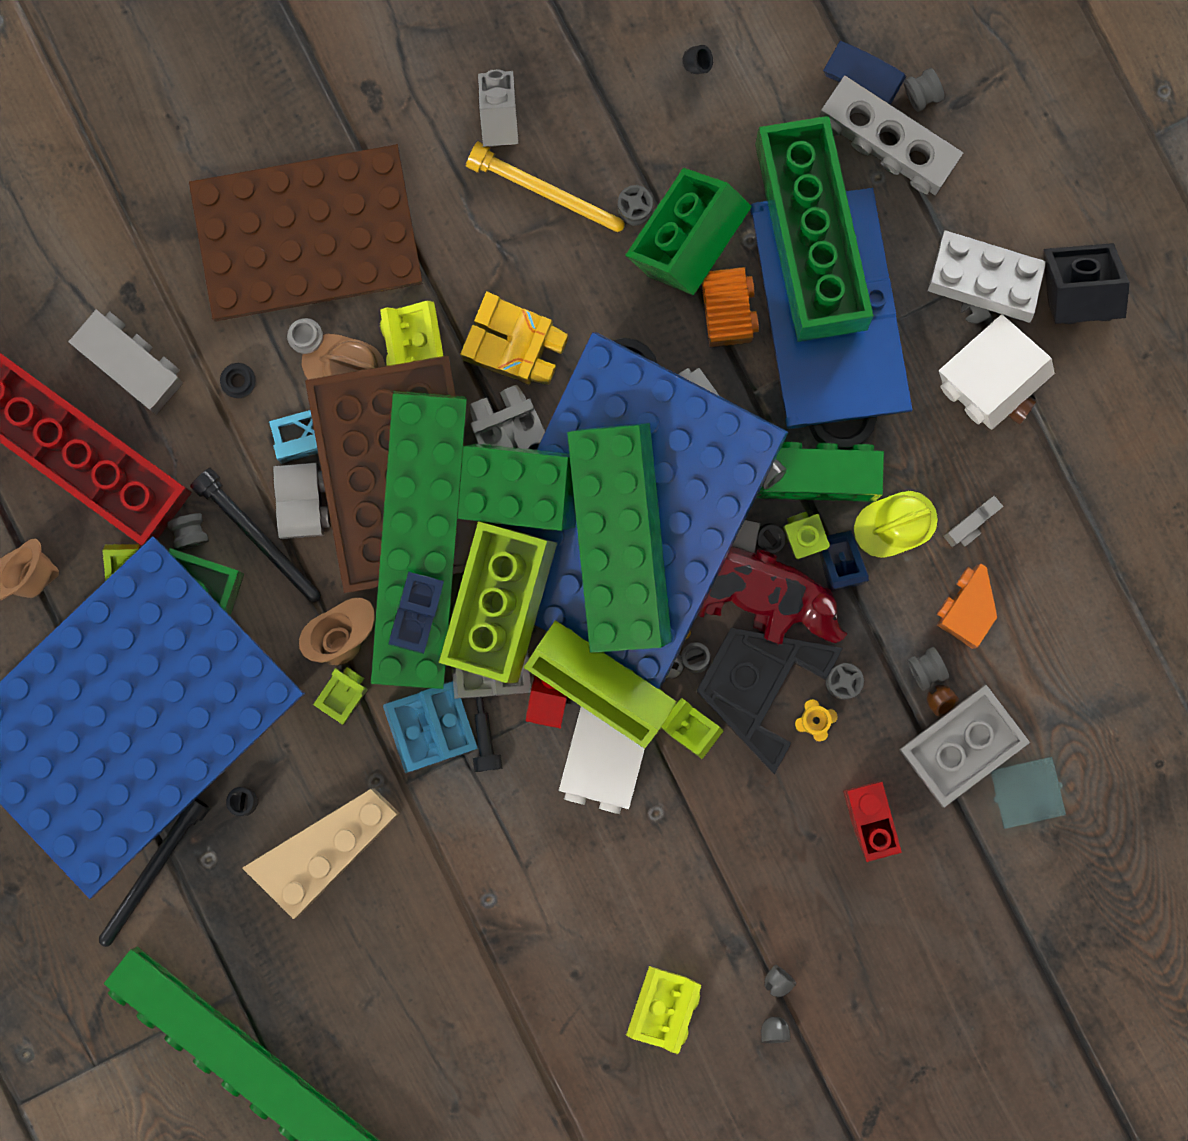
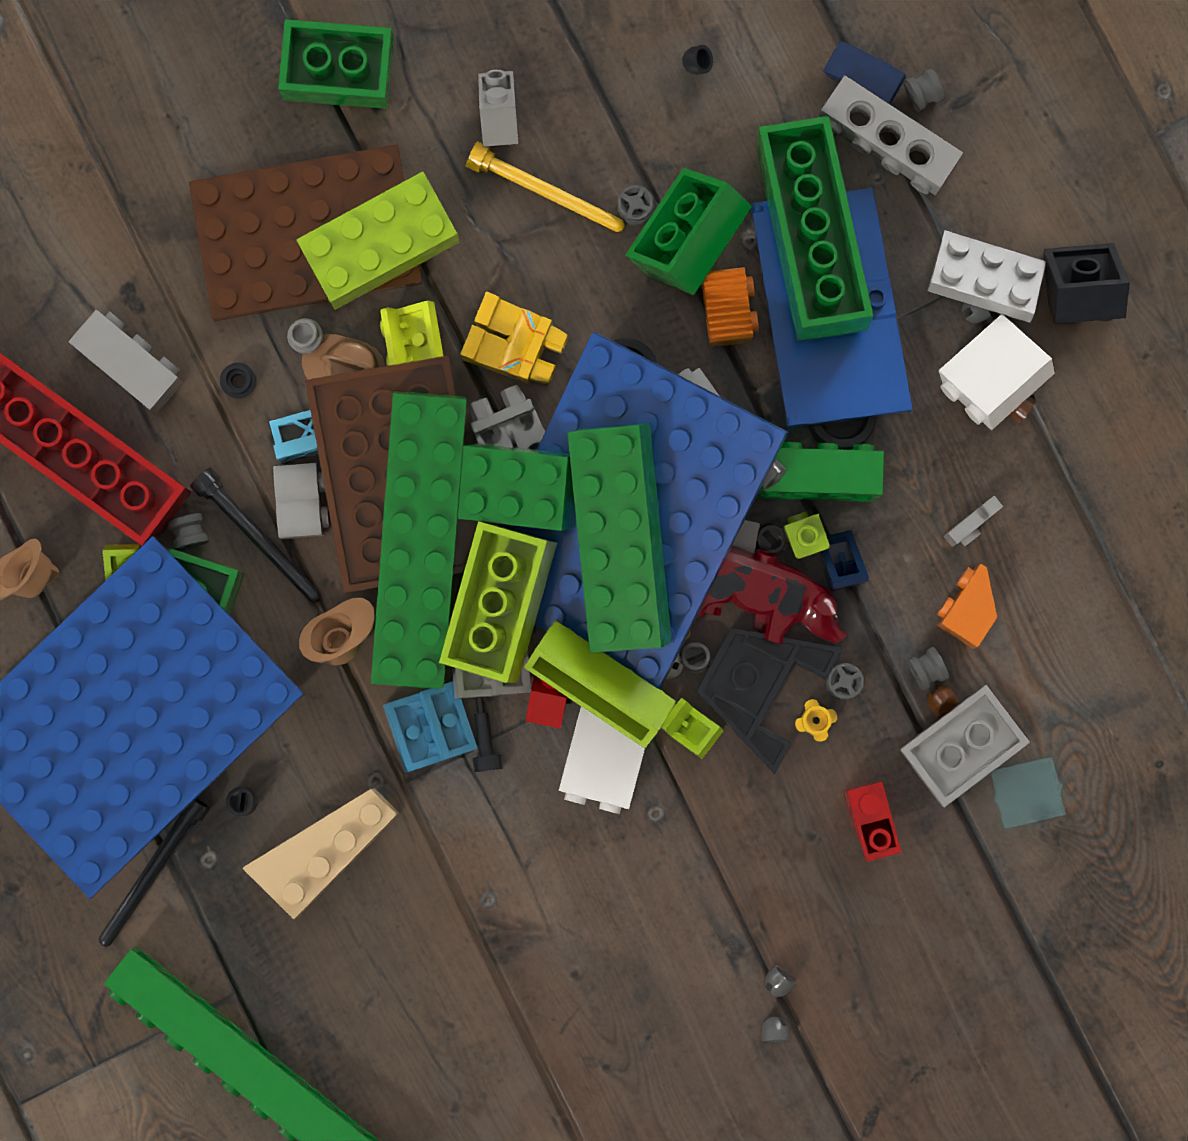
lime bracket [313,667,368,725] -> none
dark blue slope [388,572,444,654] -> none
neon yellow bracket [626,966,701,1054] -> none
neon yellow piece [854,491,938,558] -> none
none -> green brick [278,19,395,109]
none -> lime brick [296,172,460,310]

